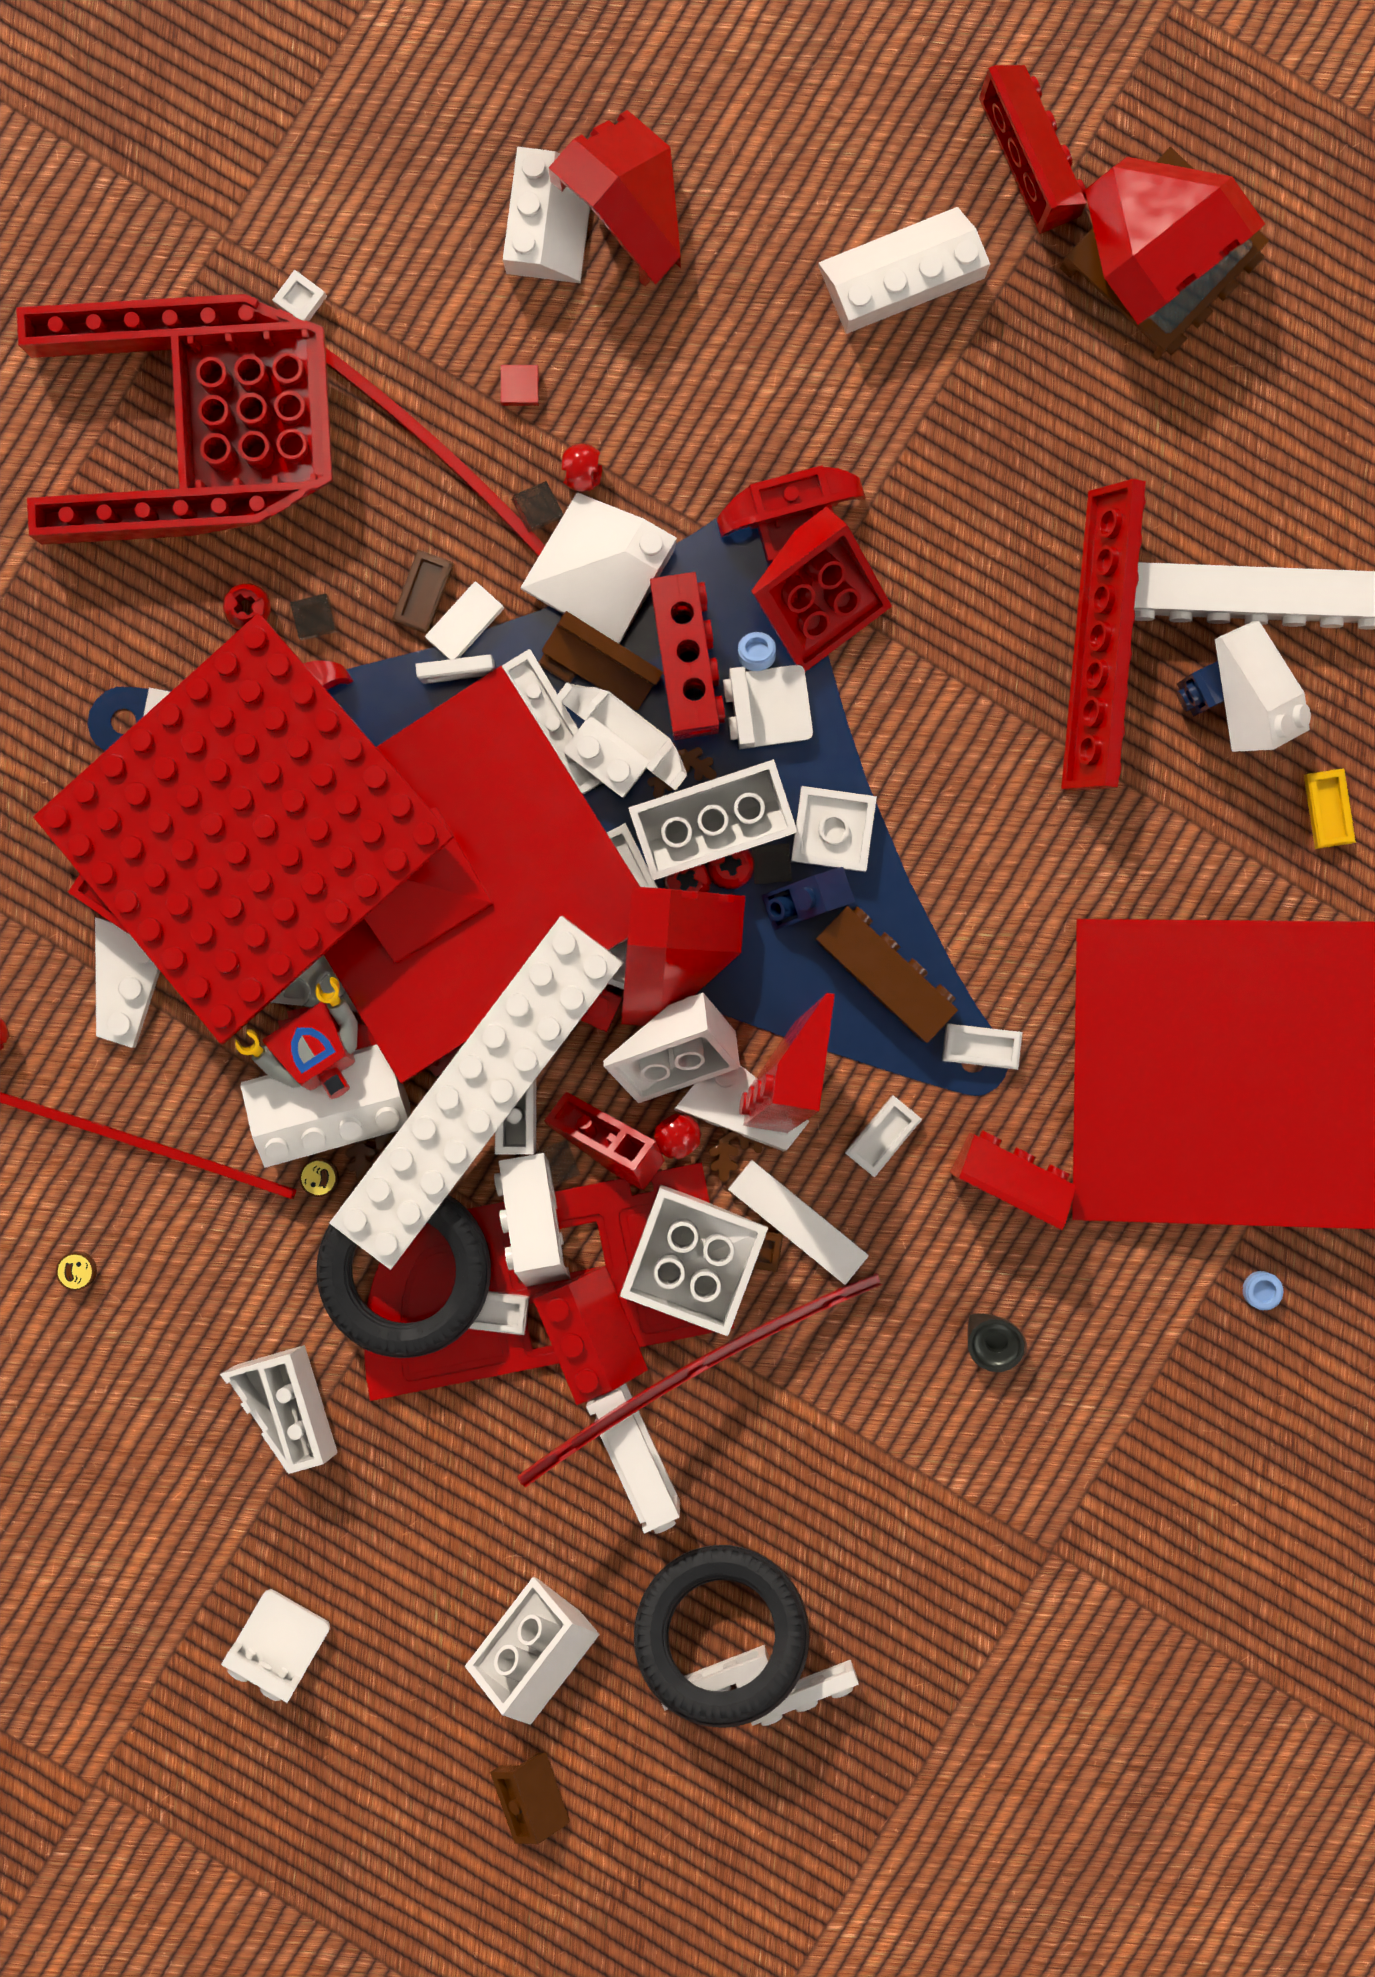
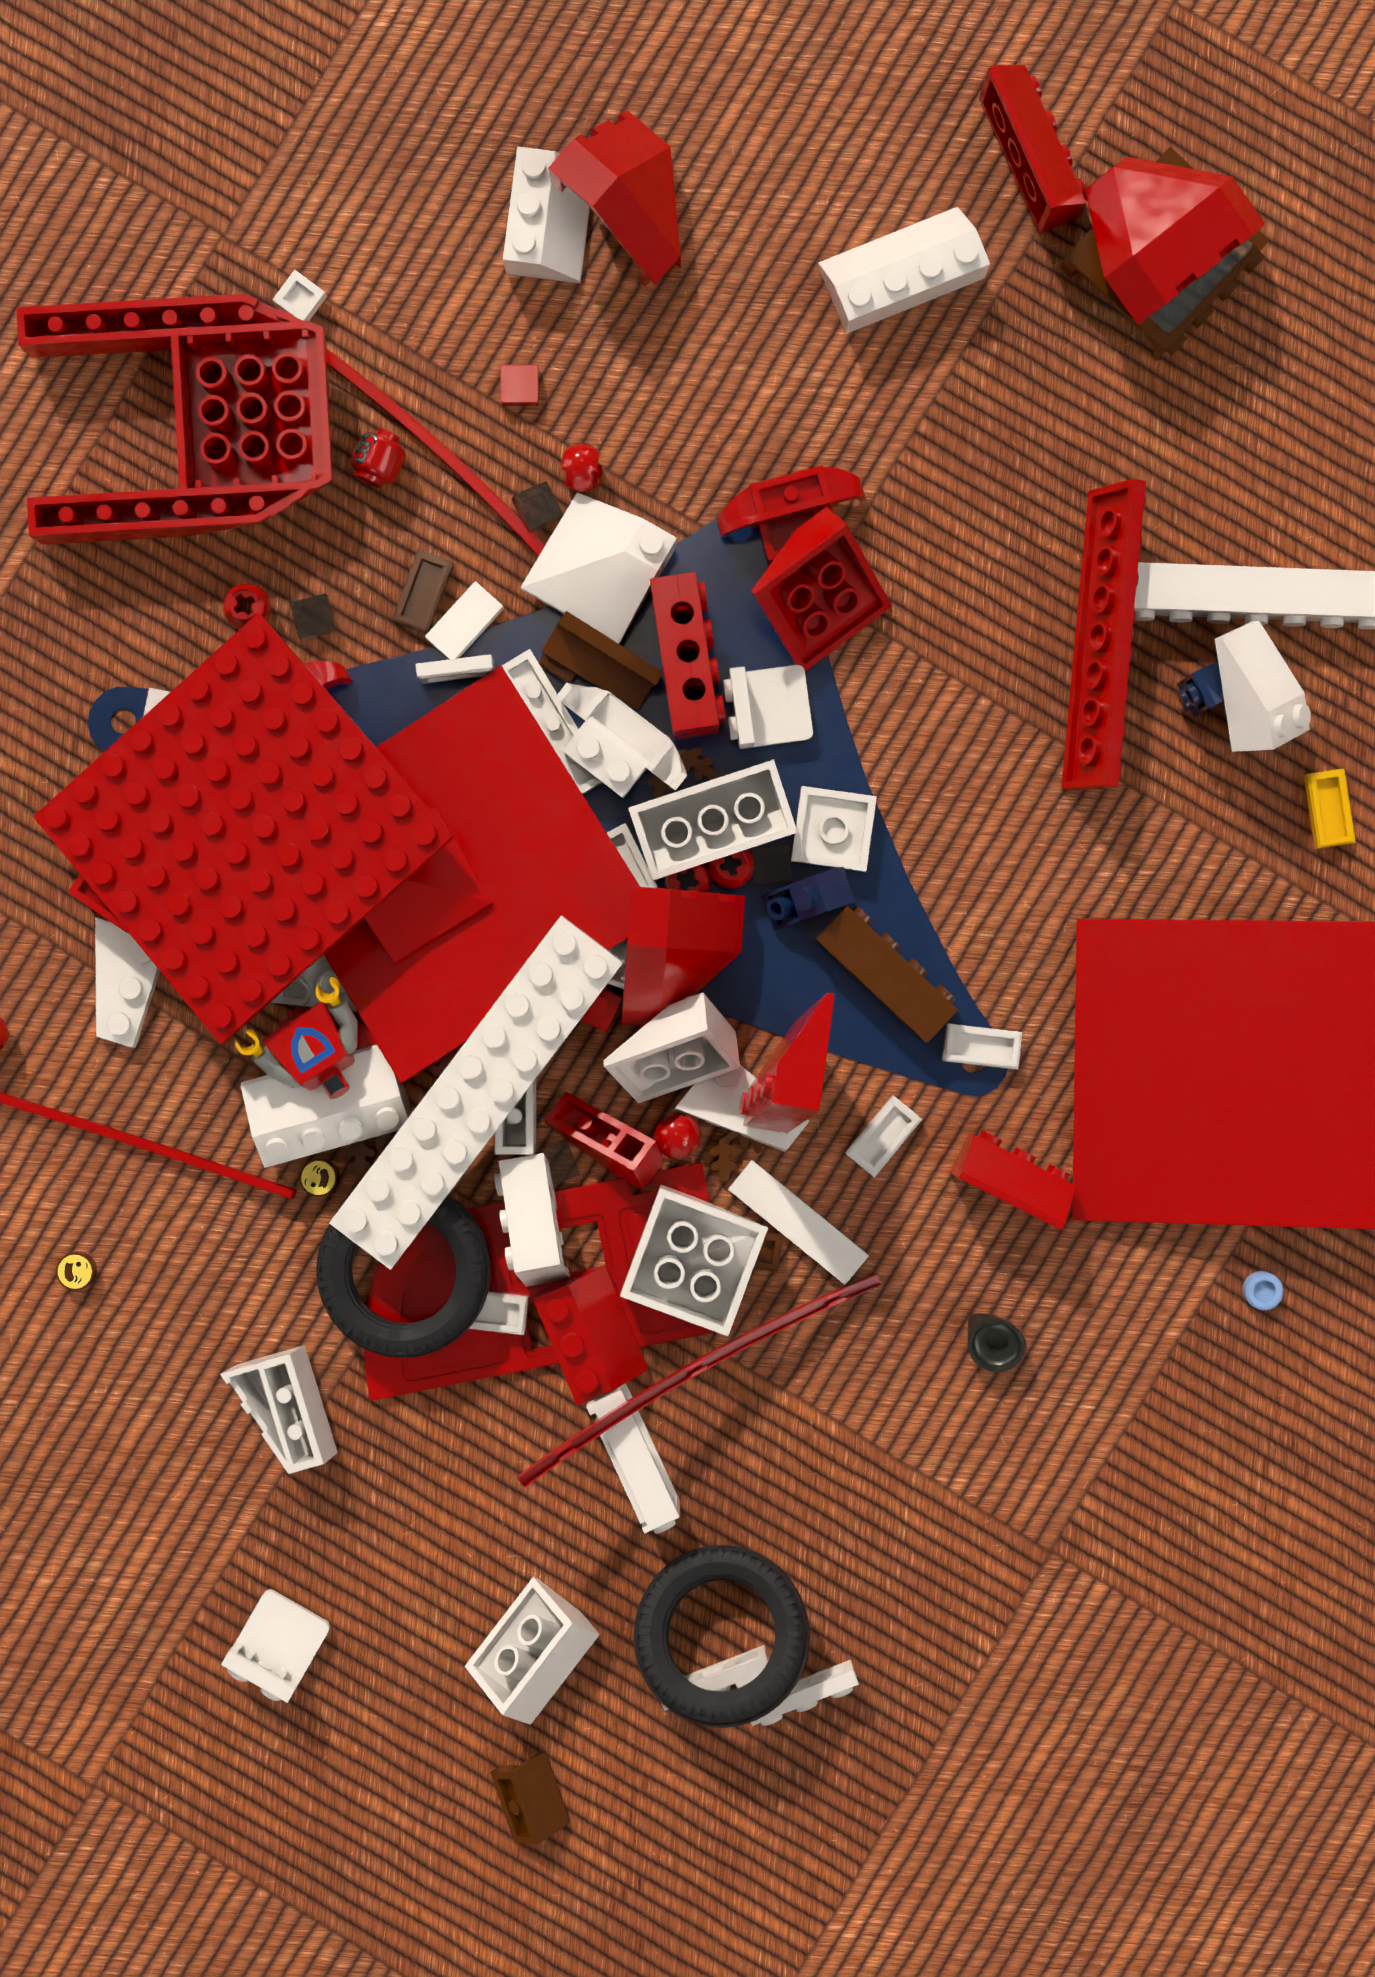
light blue tile [738,632,776,671] -> none
none -> red head [350,428,406,489]

